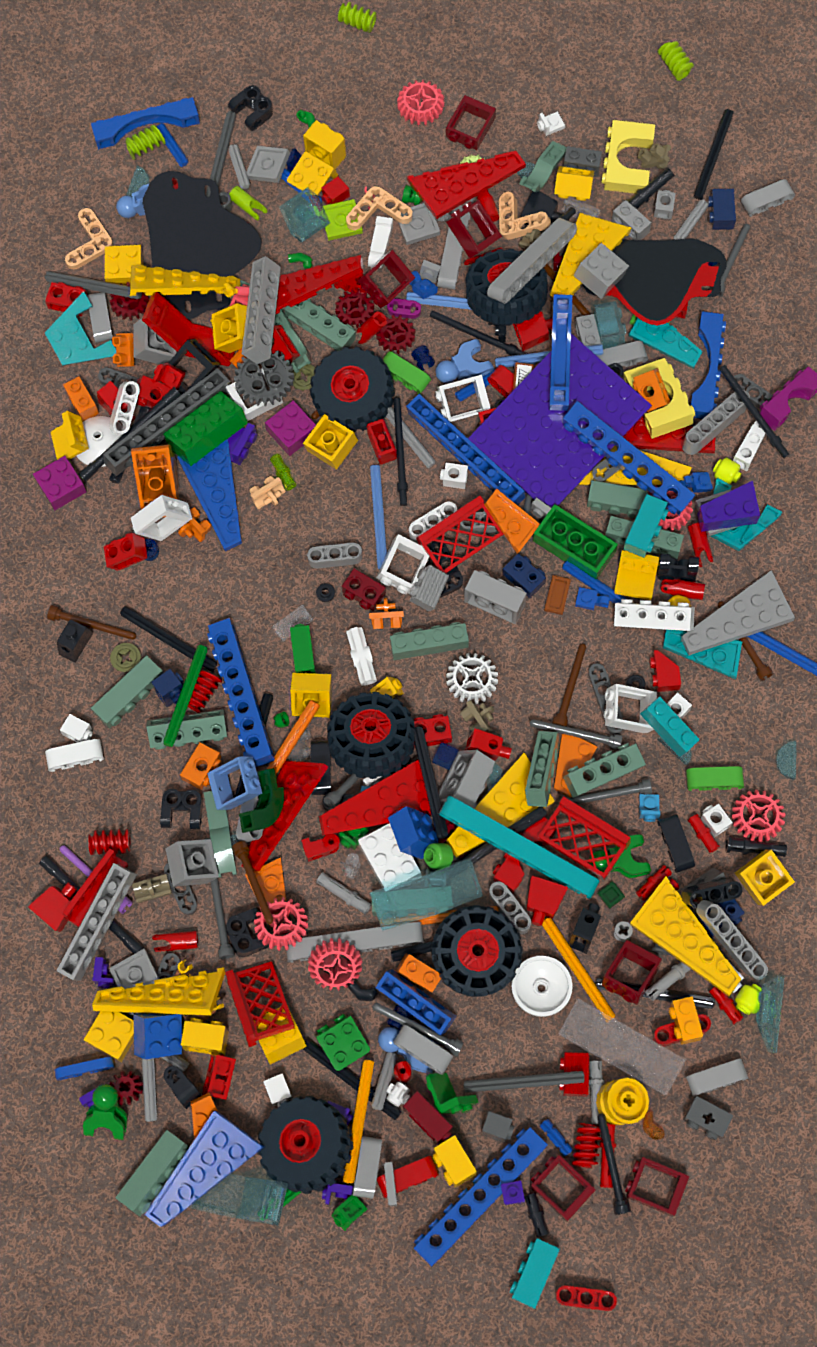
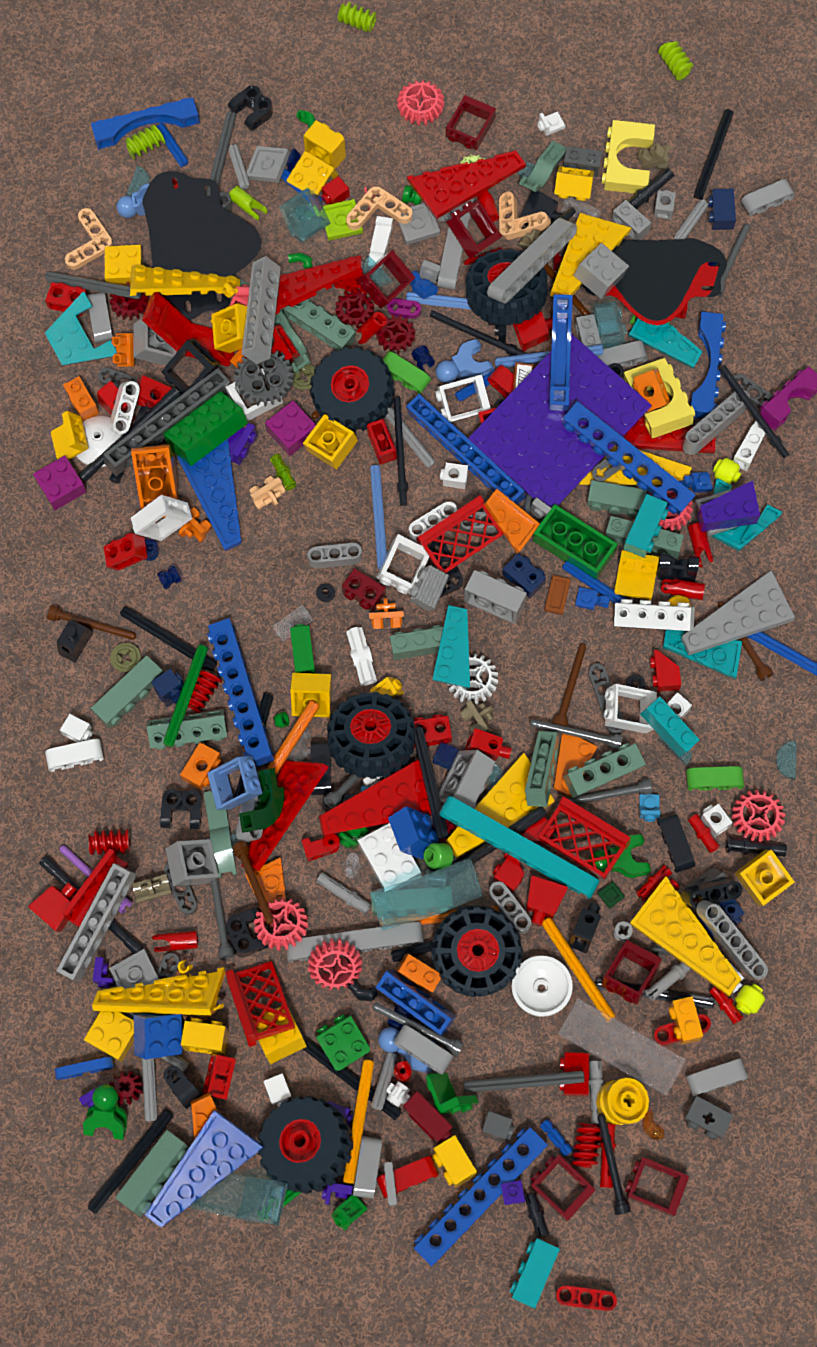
red bracket [153,363,185,390] -> none
clear light blue wing [756,975,785,1053] -> none
none -> black axle [87,1110,173,1214]
none -> clear blue wheel [156,565,182,590]
none -> clear light blue plate [363,255,393,287]
none -> teal wing [432,605,470,689]

